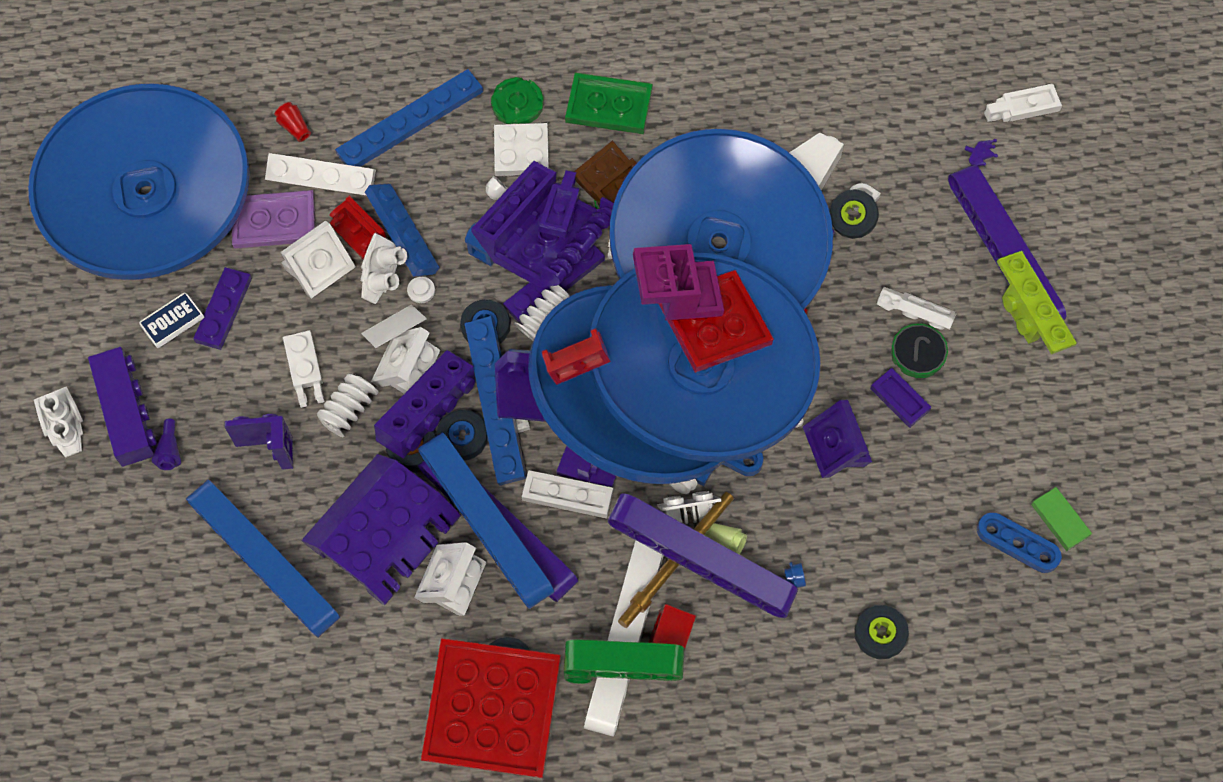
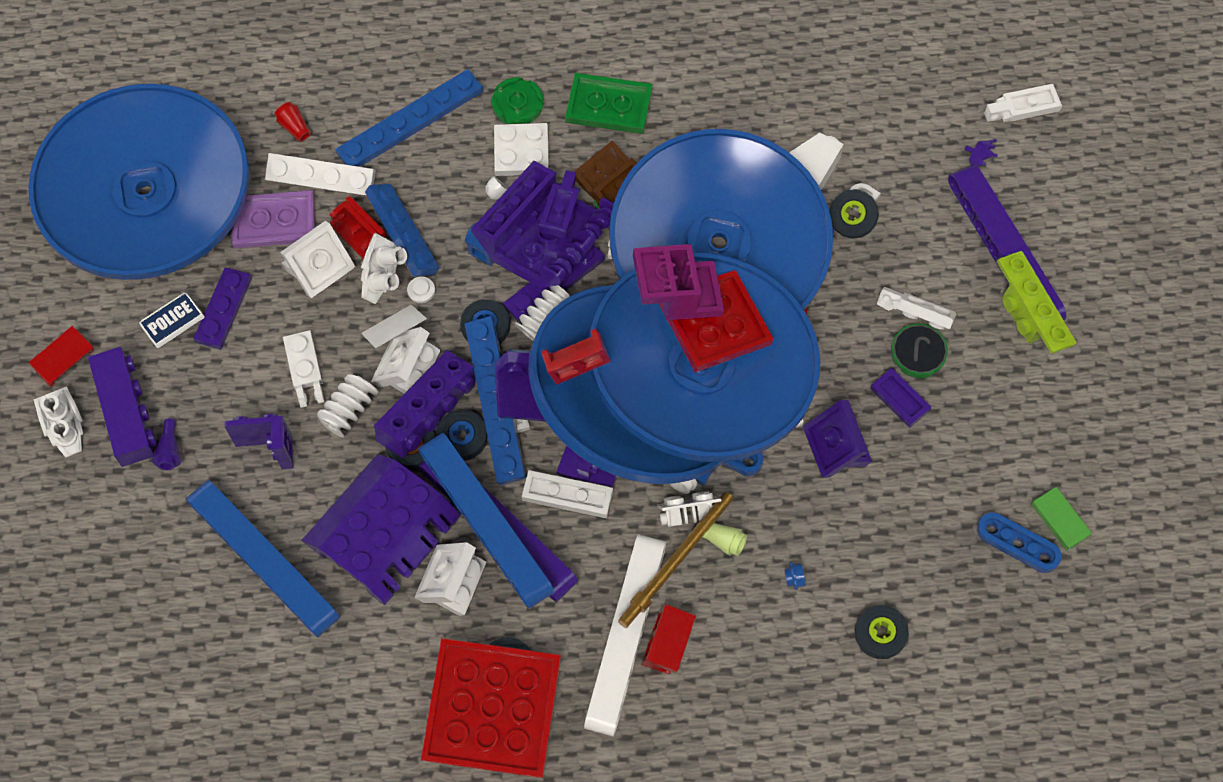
green beam [564,640,684,684] -> none
dark purple beam [607,494,798,618] -> none
none -> red hinge [28,325,94,387]

